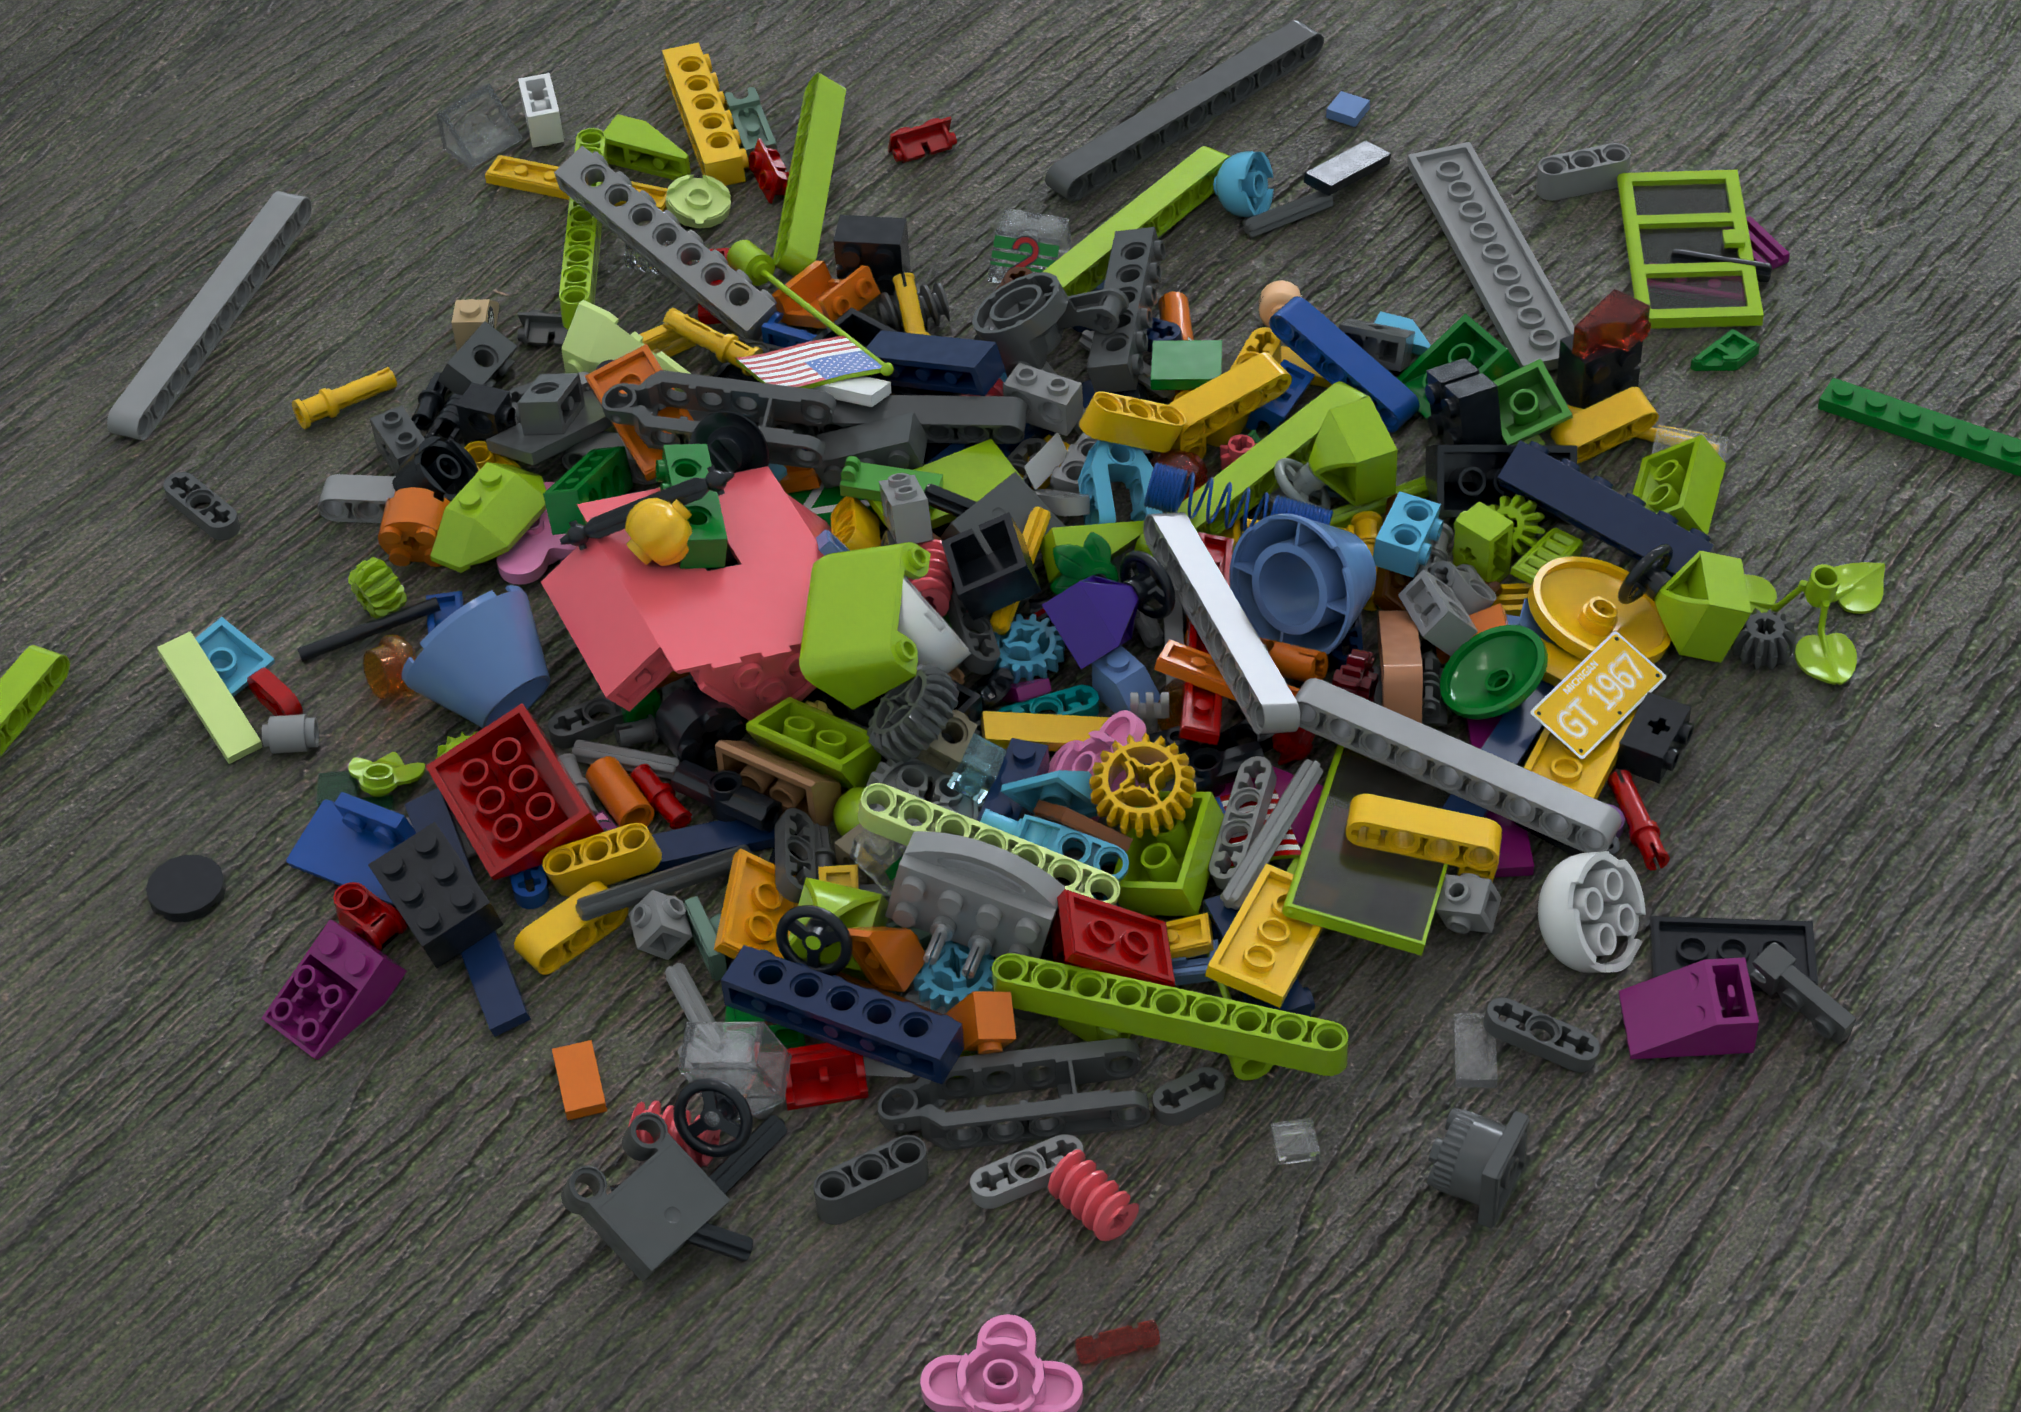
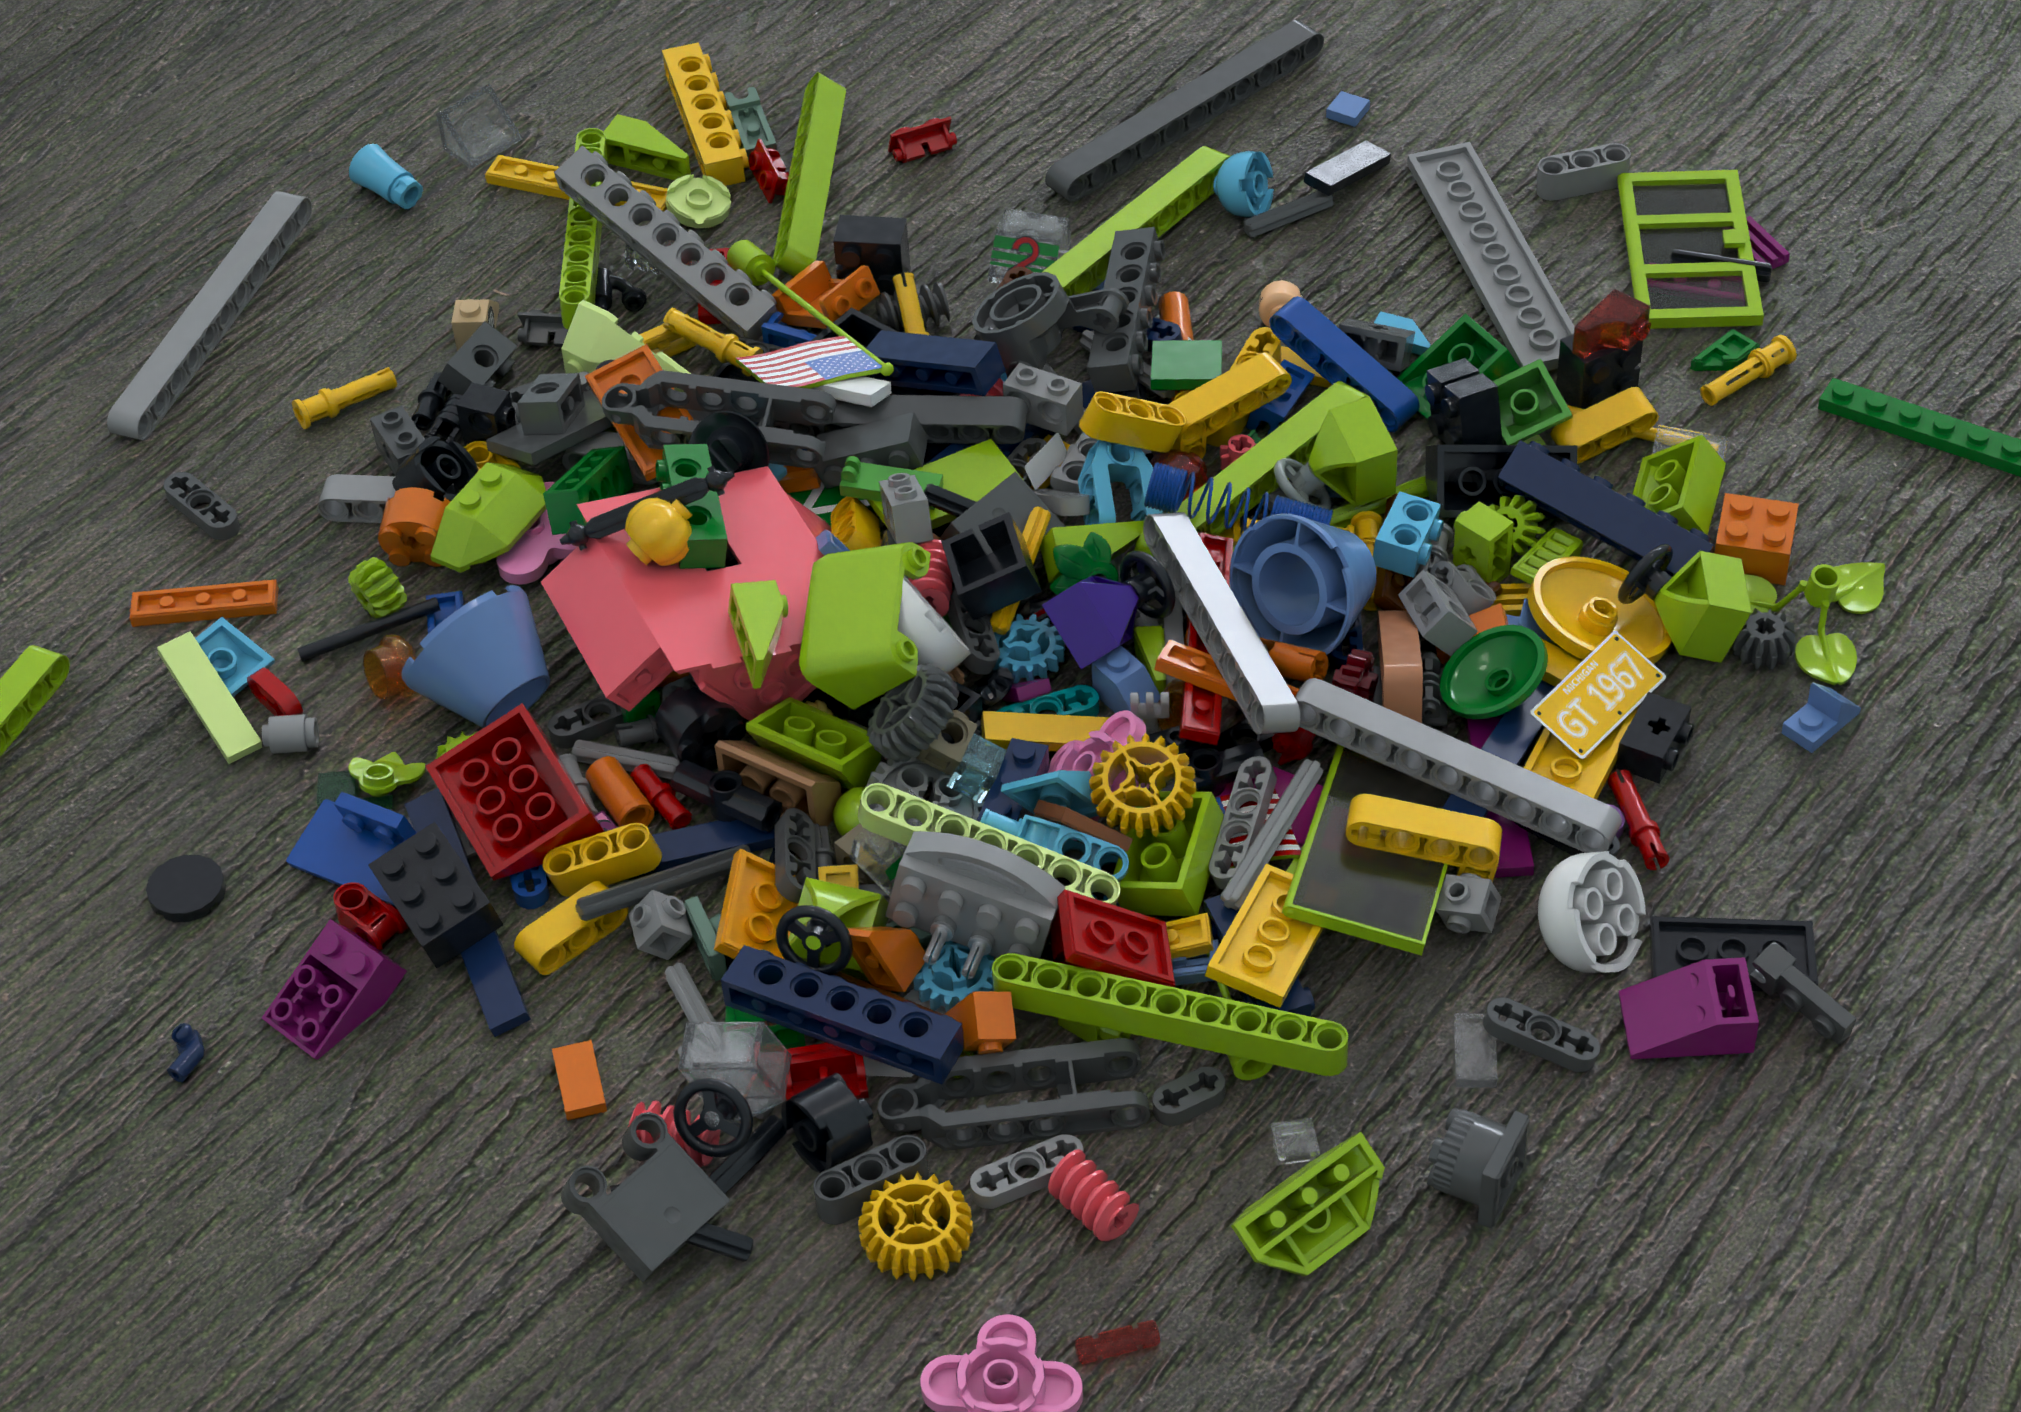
white brick [518,73,564,148] -> none
none -> orange tile [129,579,279,627]
none -> dark blue arm [167,1023,205,1082]
none -> medium azure plant [349,144,423,209]
none -> black plant [595,268,647,312]
none -> lime slope [728,580,788,689]
none -> black brick [781,1073,873,1173]
none -> yellow gear [858,1171,973,1282]
none -> lime slope [1134,625,1166,695]
none -> lime wedge [1231,1132,1385,1276]
none -> yellow pin [1700,334,1797,406]
none -> orange brick [1714,493,1799,585]
none -> medium blue slope [1782,682,1861,753]

